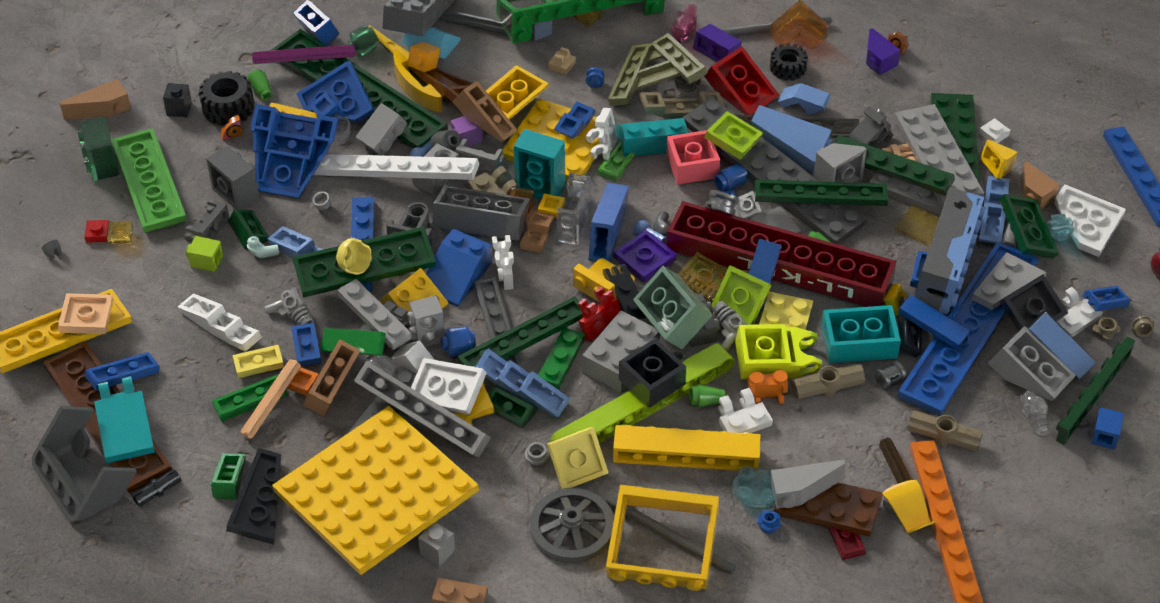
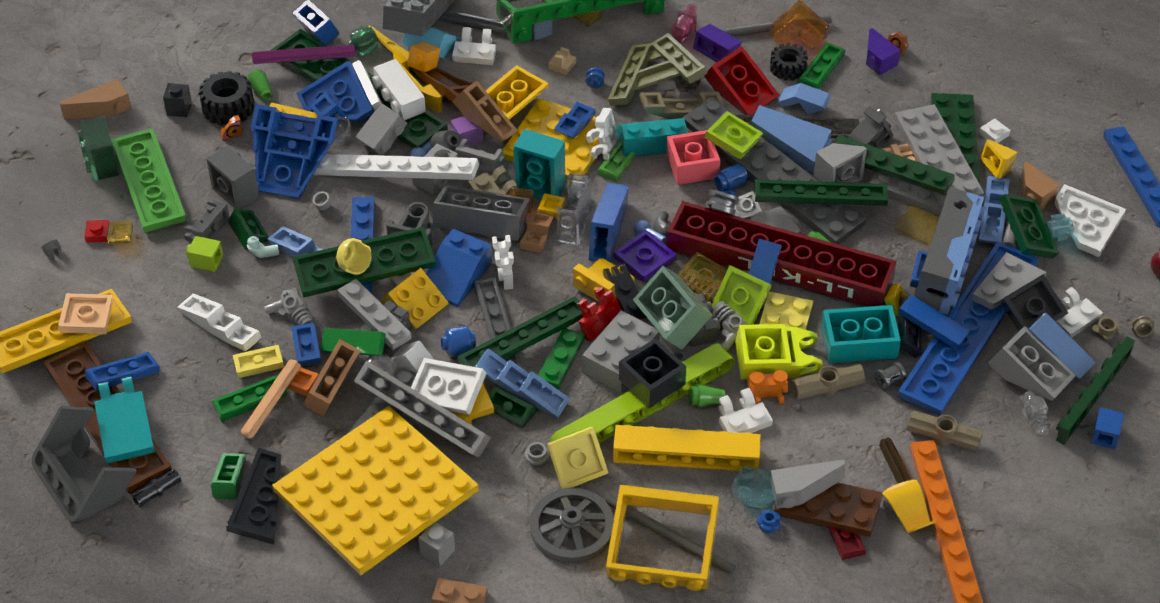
light grey brick [407,295,445,347] -> none
blue tile [1082,286,1131,312] -> none
none -> white tile [353,61,381,110]
none -> white brick [372,59,426,120]
none -> white plate [452,27,496,65]
none -> green tile [798,42,846,89]

